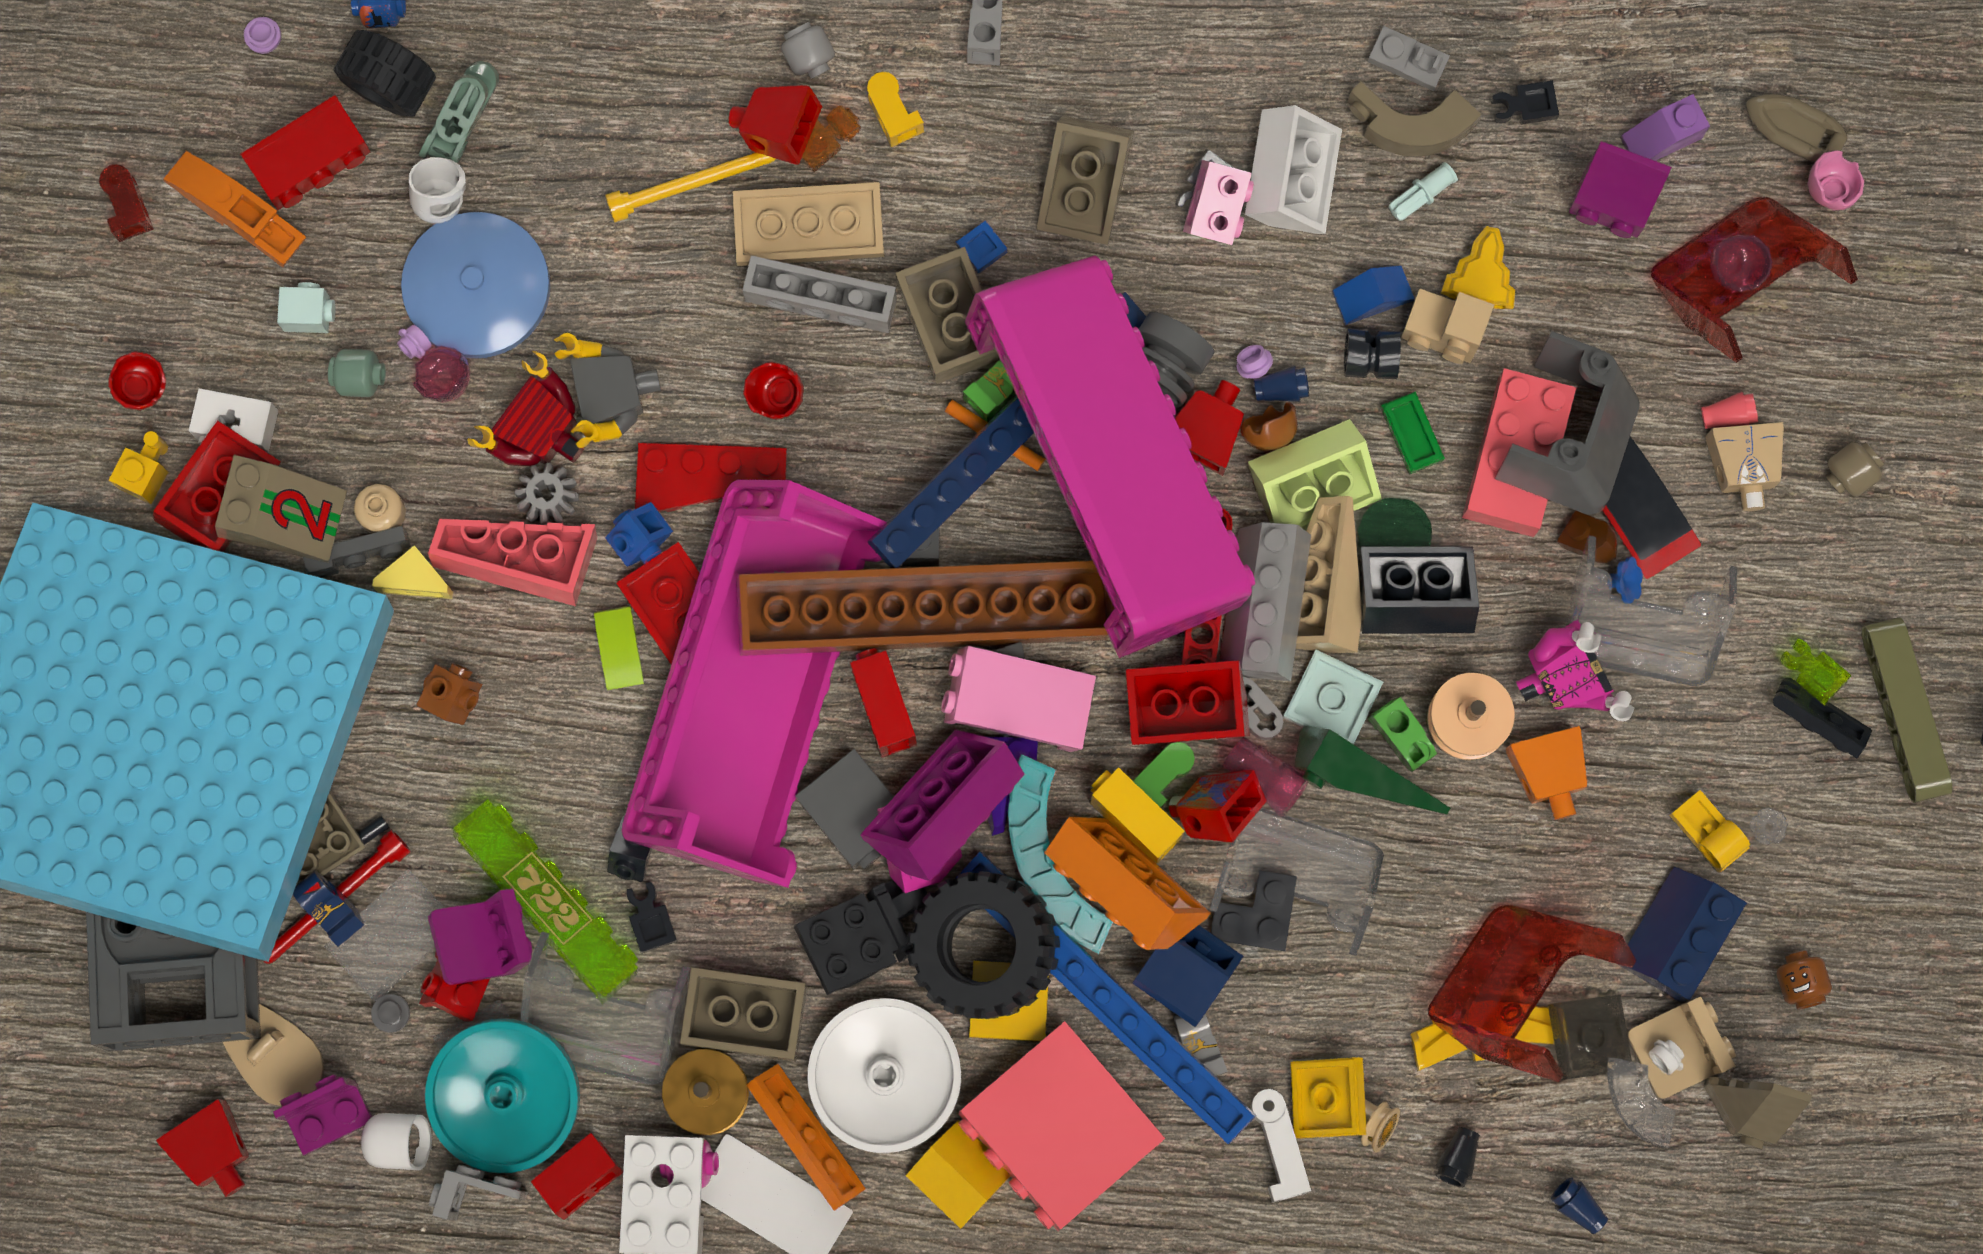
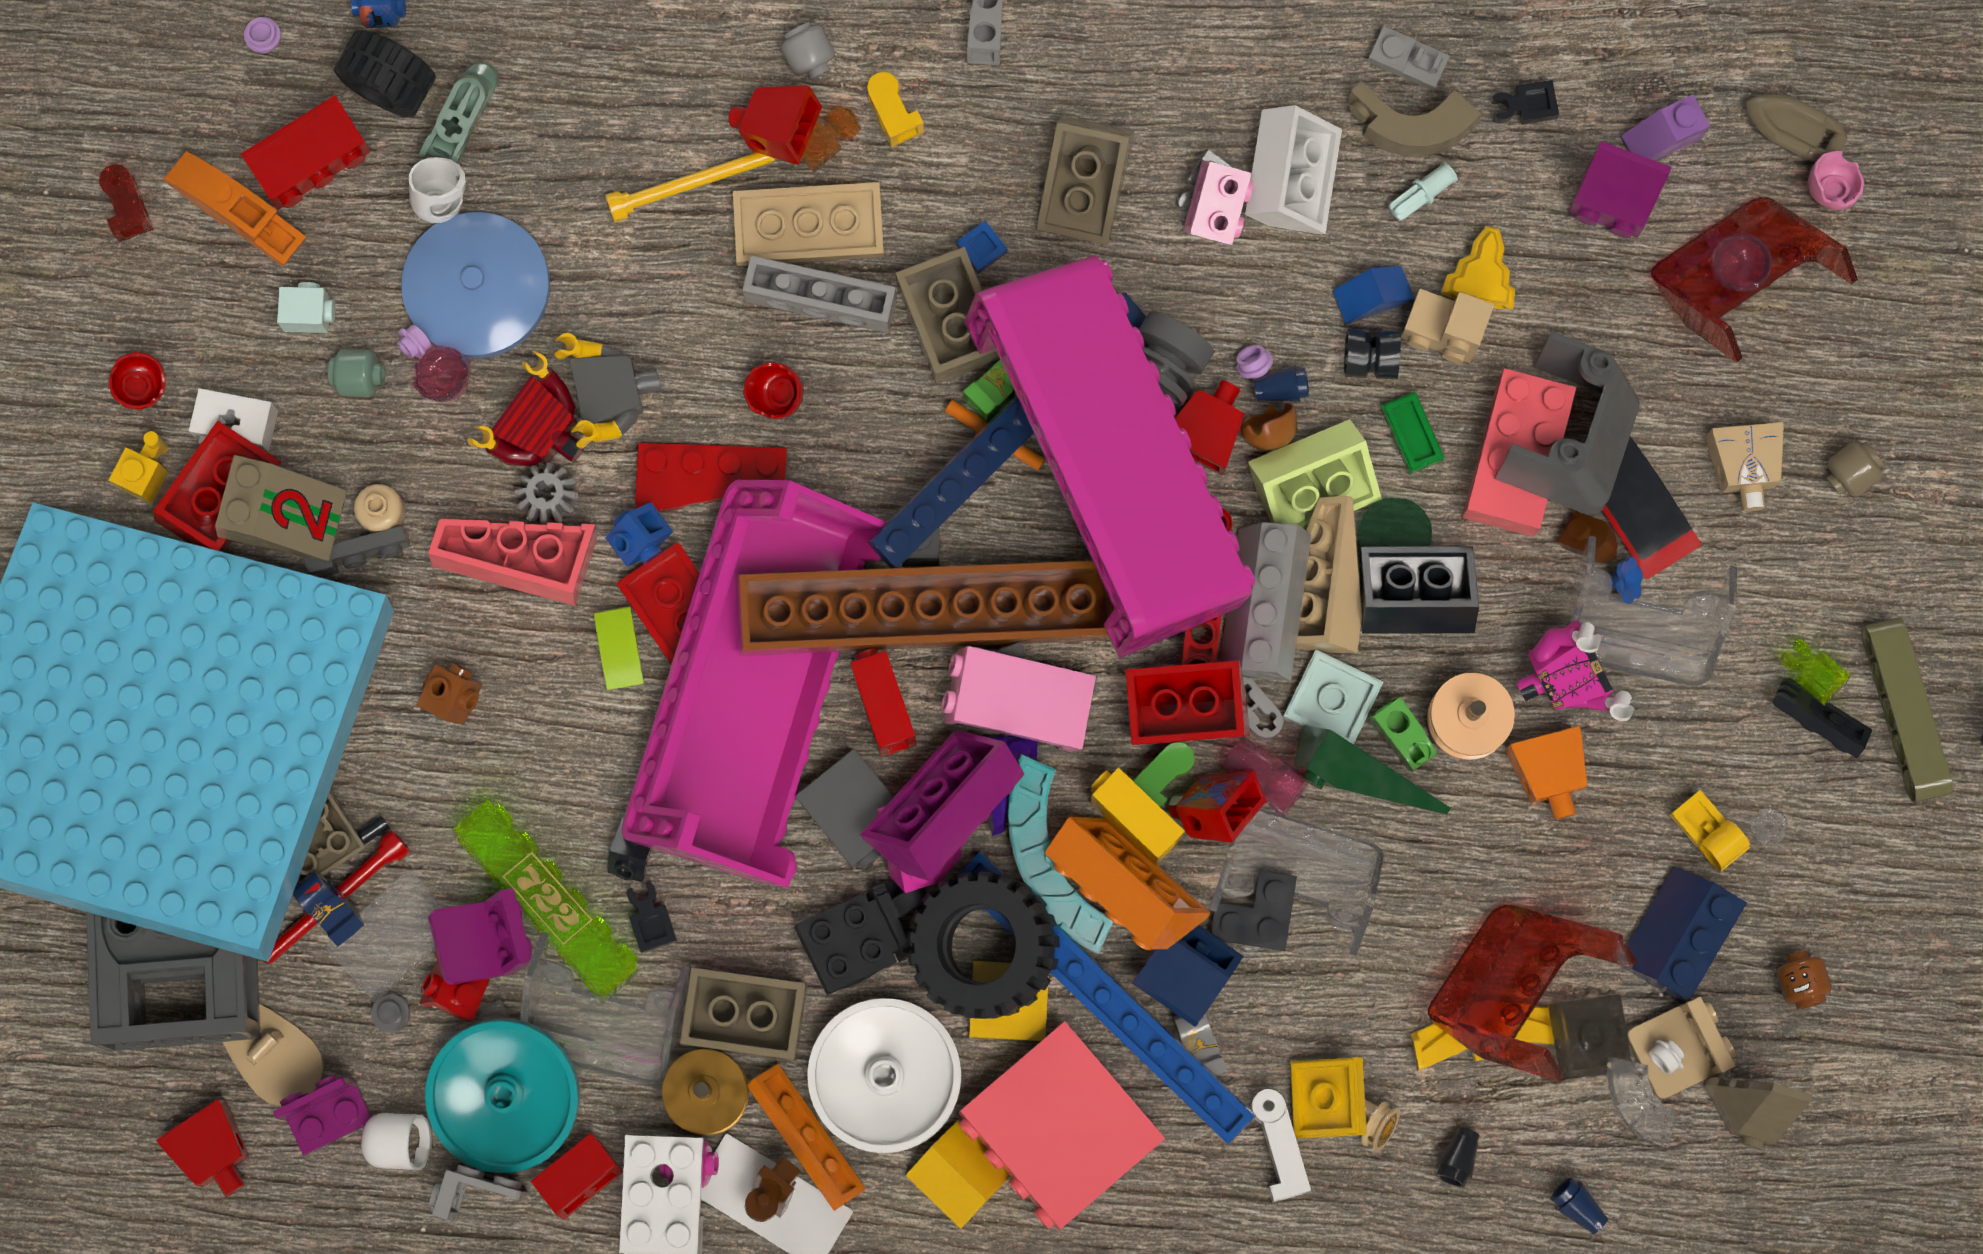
light yellow slope [372,545,453,599] -> none
coral cone [1701,392,1758,429] -> none
none -> reddish brown hips [744,1157,801,1222]

